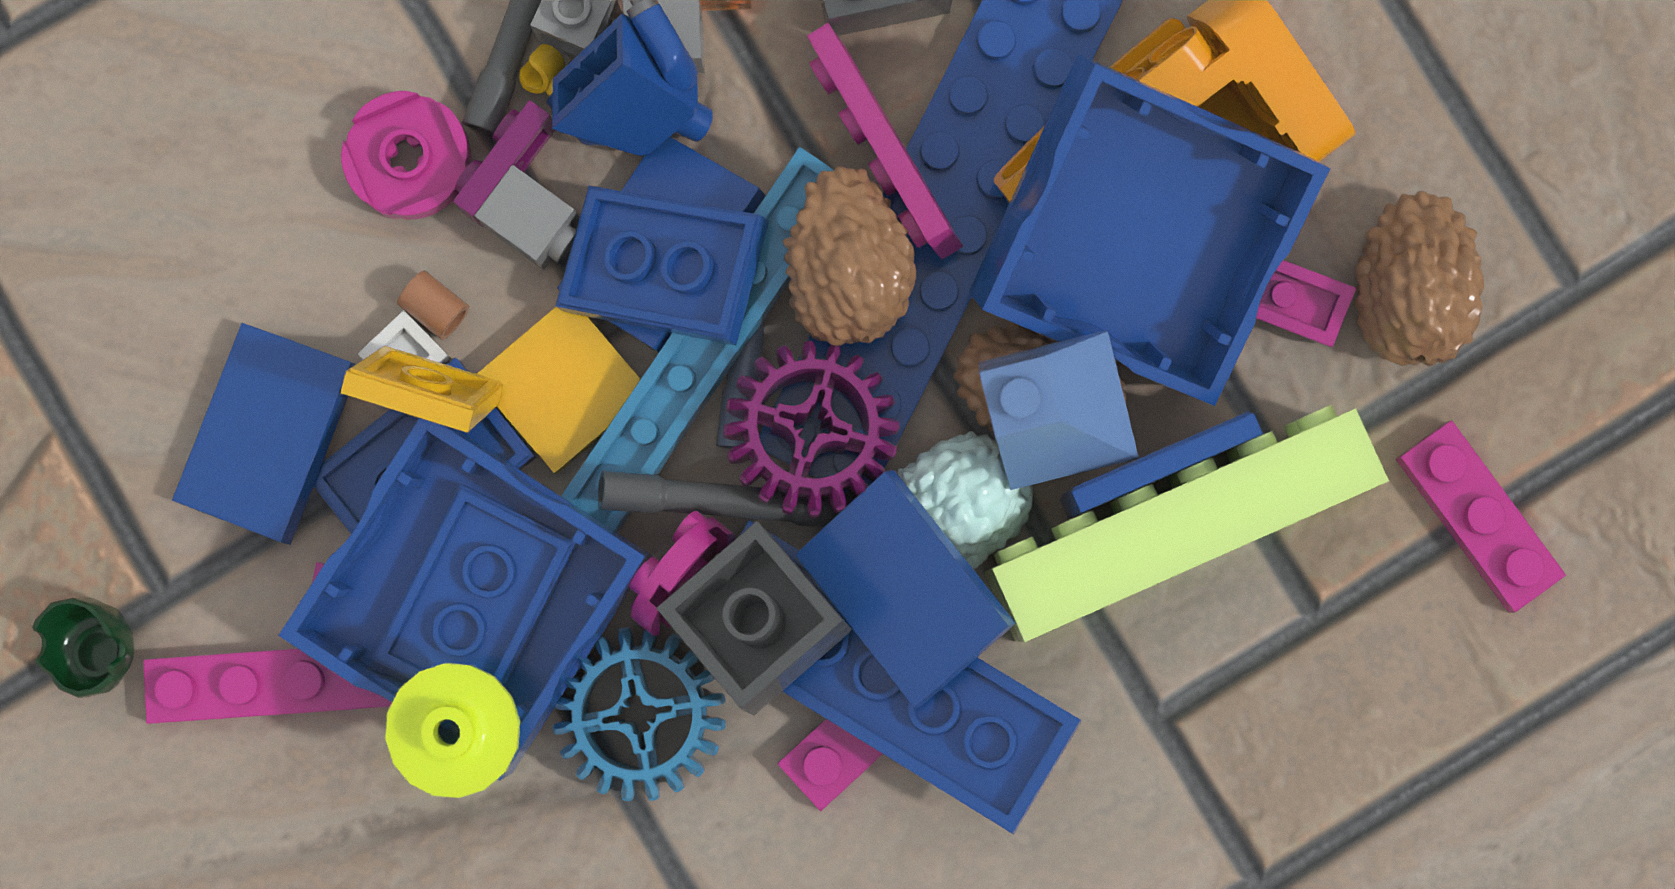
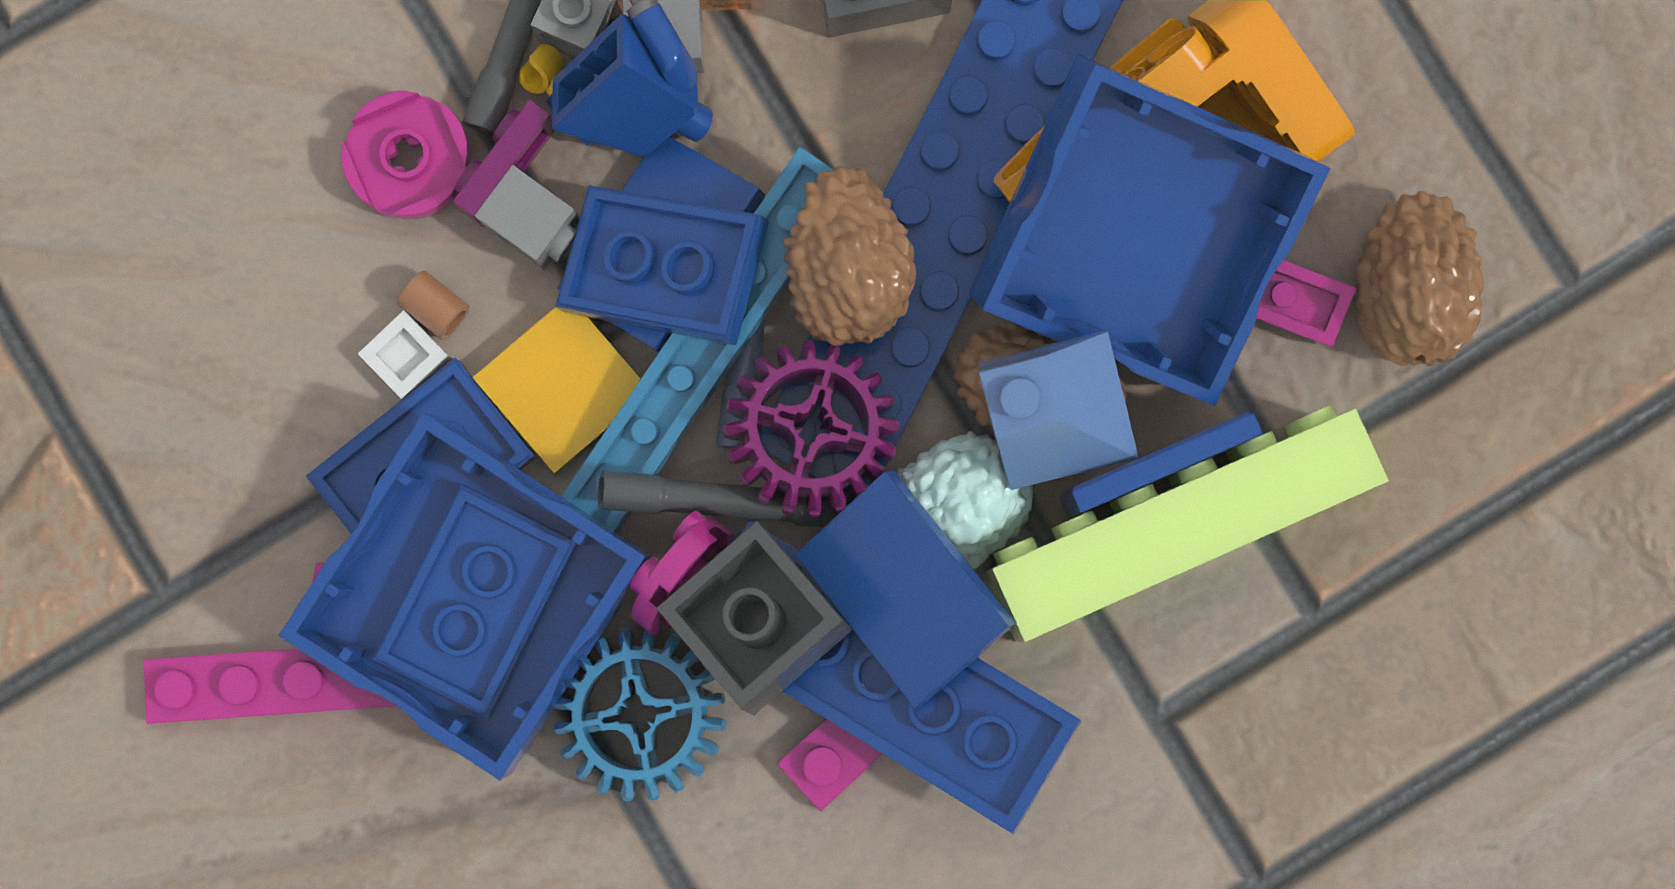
dark green hair [32,598,134,698] -> none
blue tile [172,323,356,545] -> none
yellow tile [340,346,503,433] -> none
neon yellow piece [385,663,520,798] -> none
dark pink plate [807,23,963,260] -> none
dark pink plate [1395,420,1566,613] -> none

